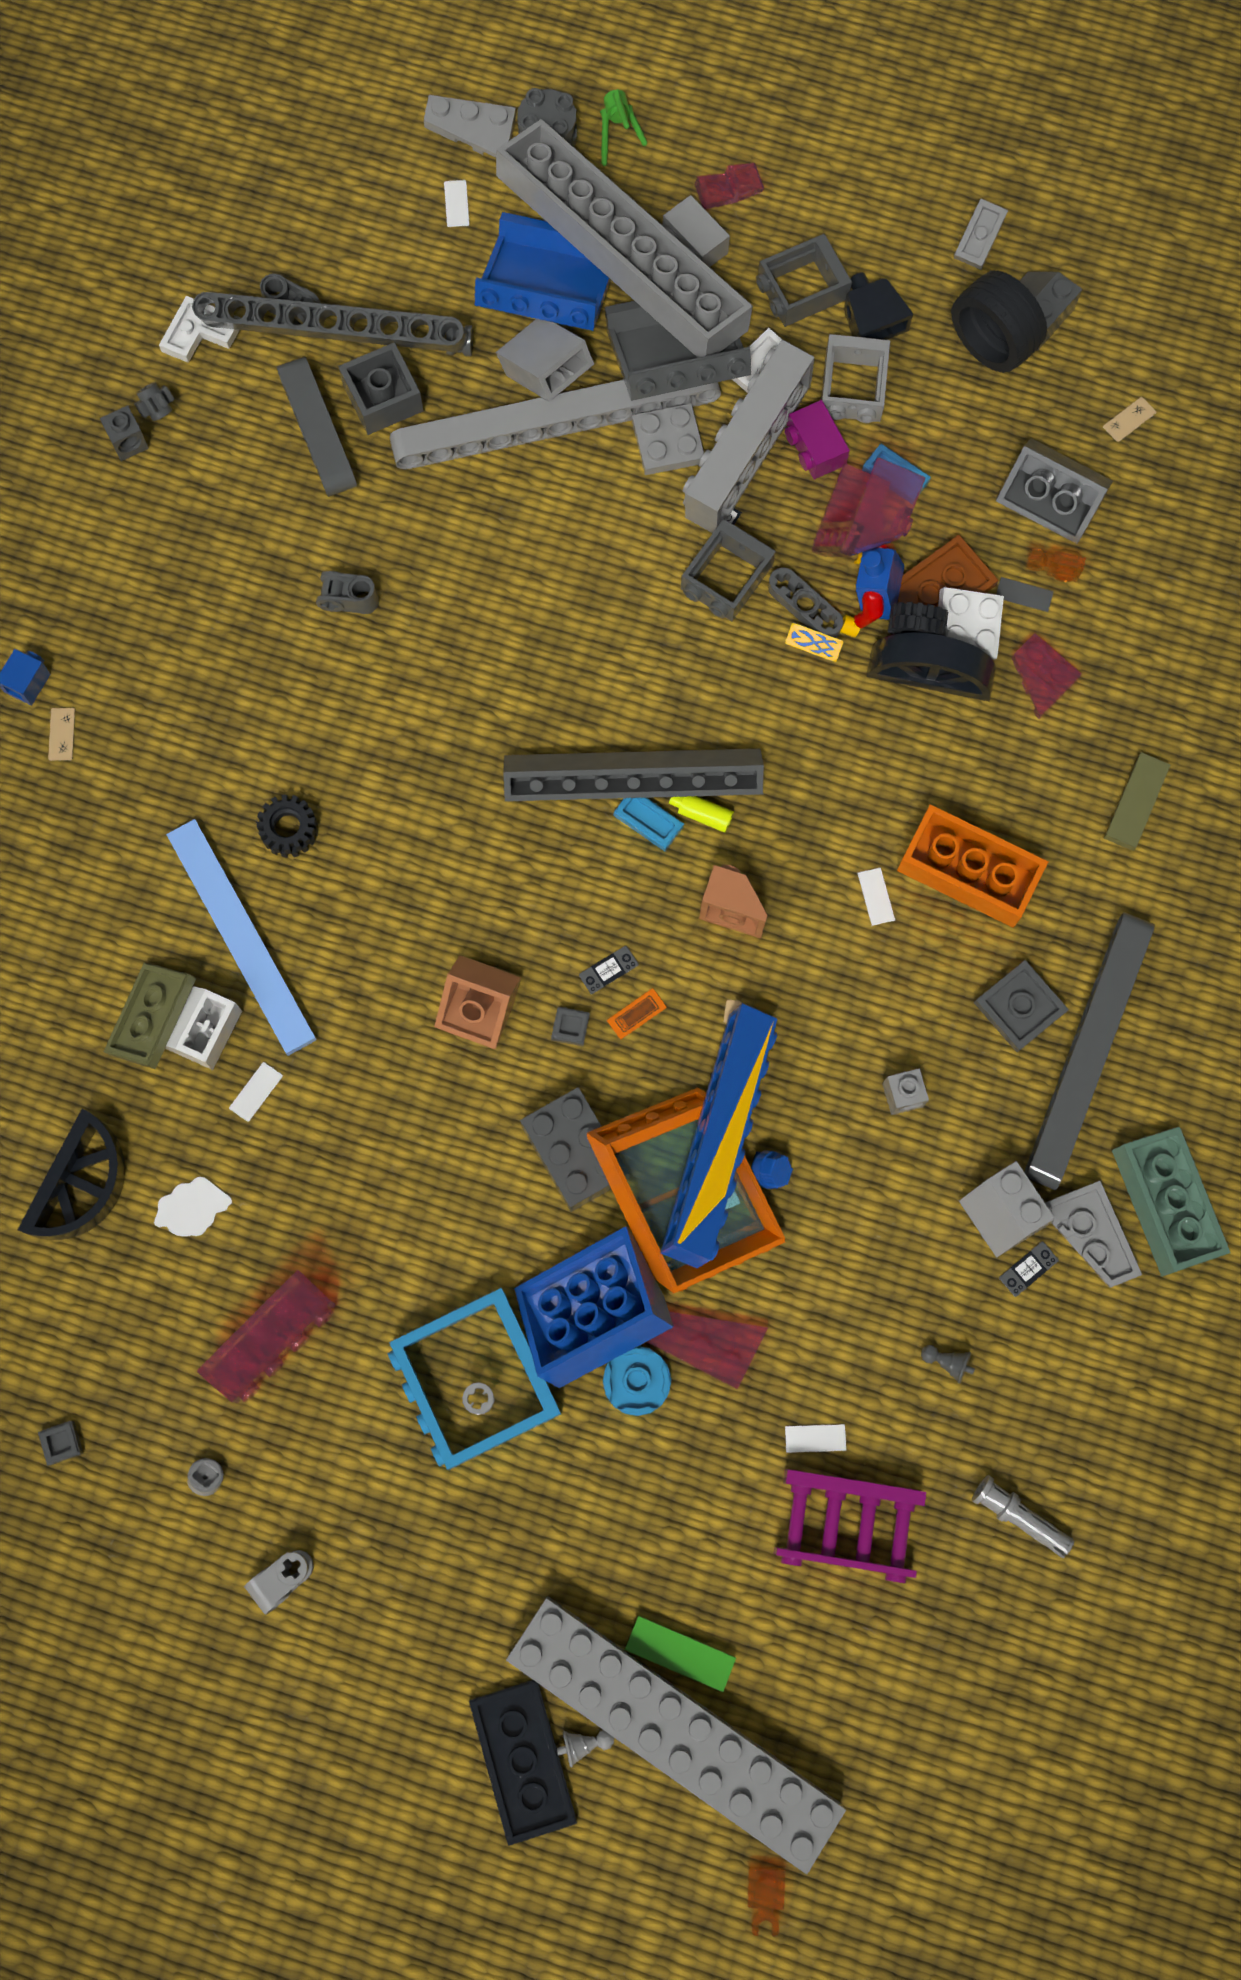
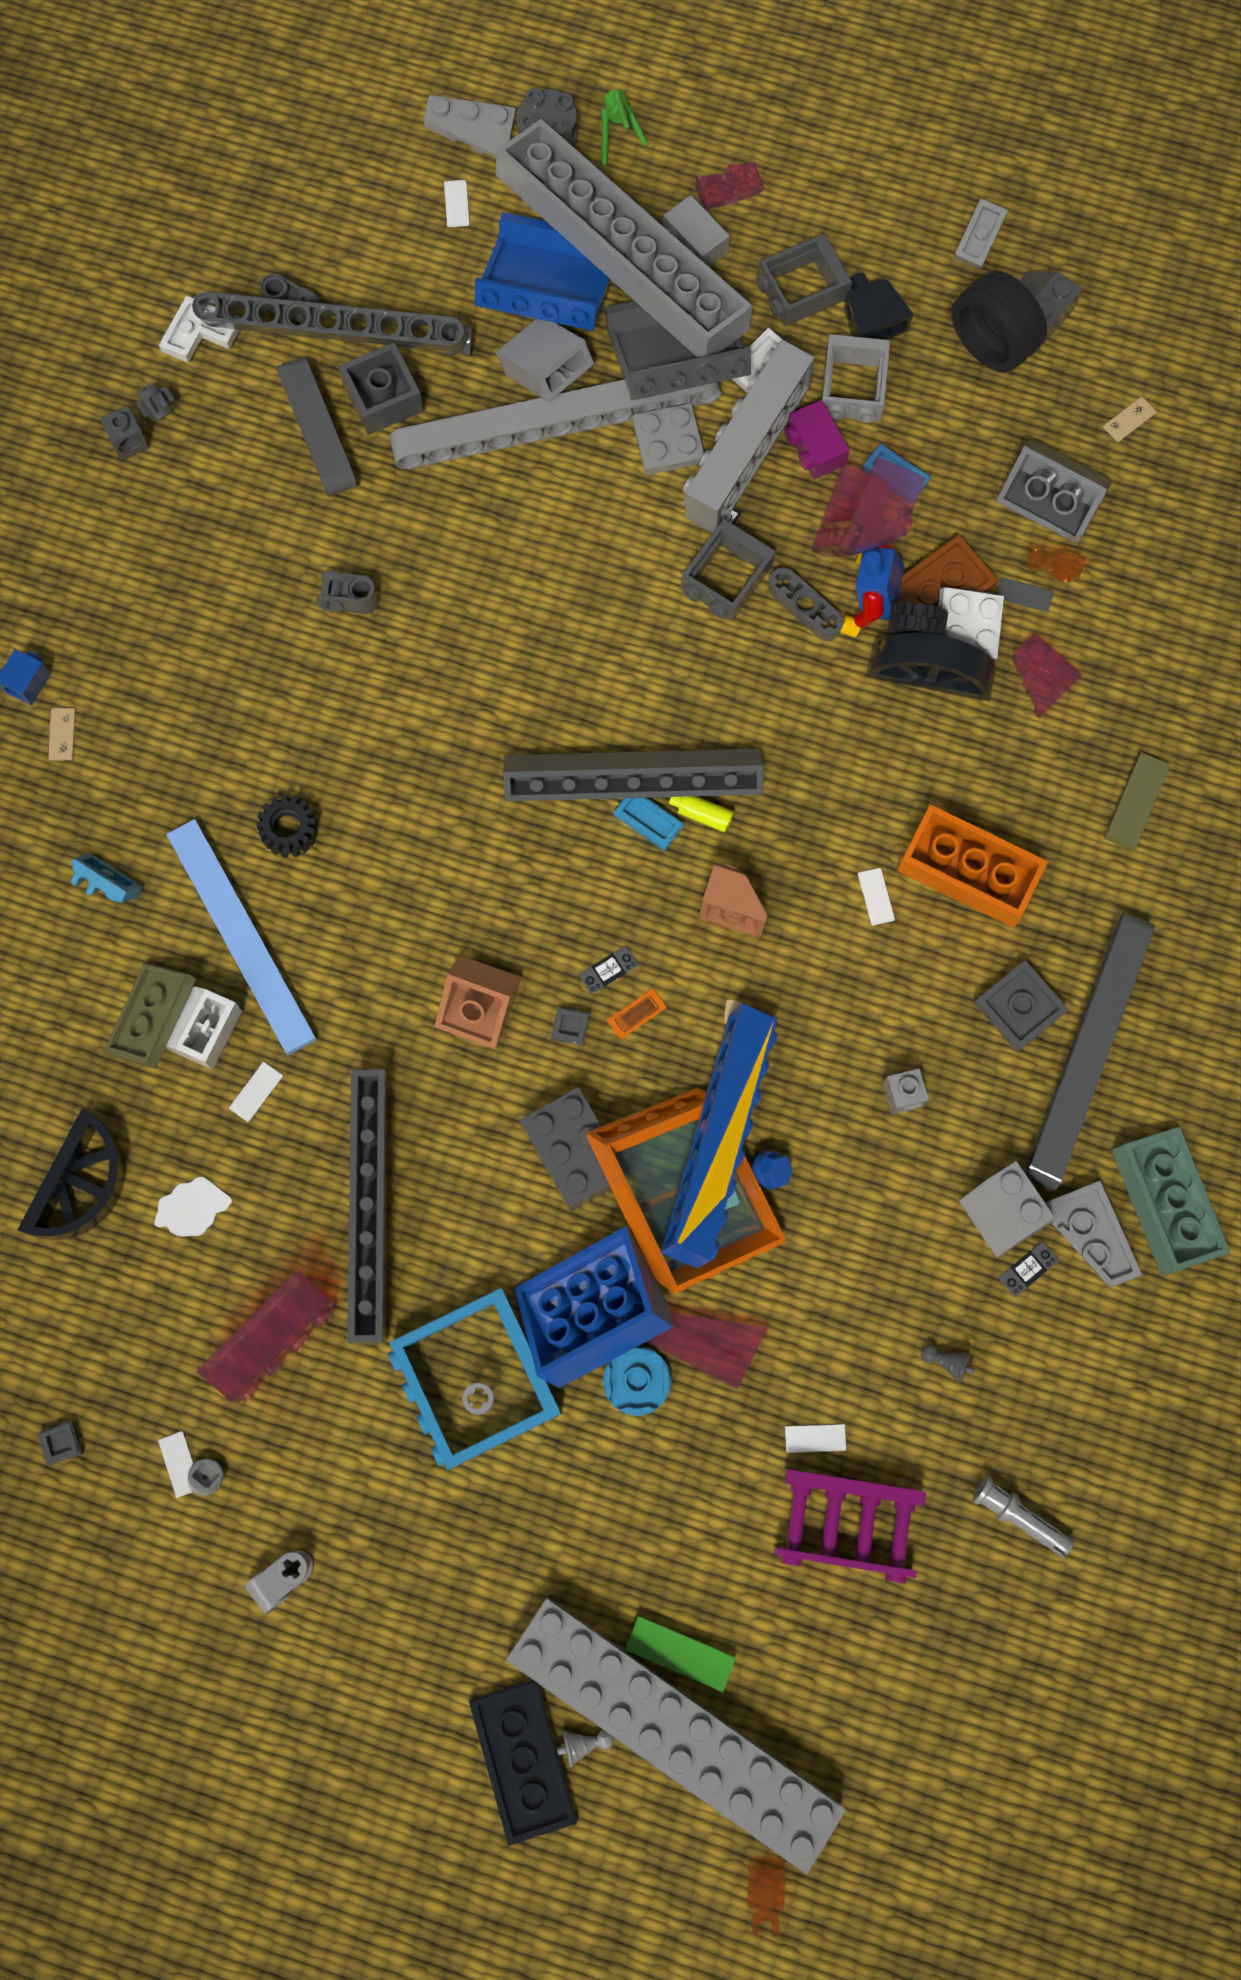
yellow sticker [785,623,843,662] -> none
none -> dark azure plate [71,853,143,903]
none -> white sticker [158,1431,193,1498]
none -> dark grey brick [347,1069,389,1345]

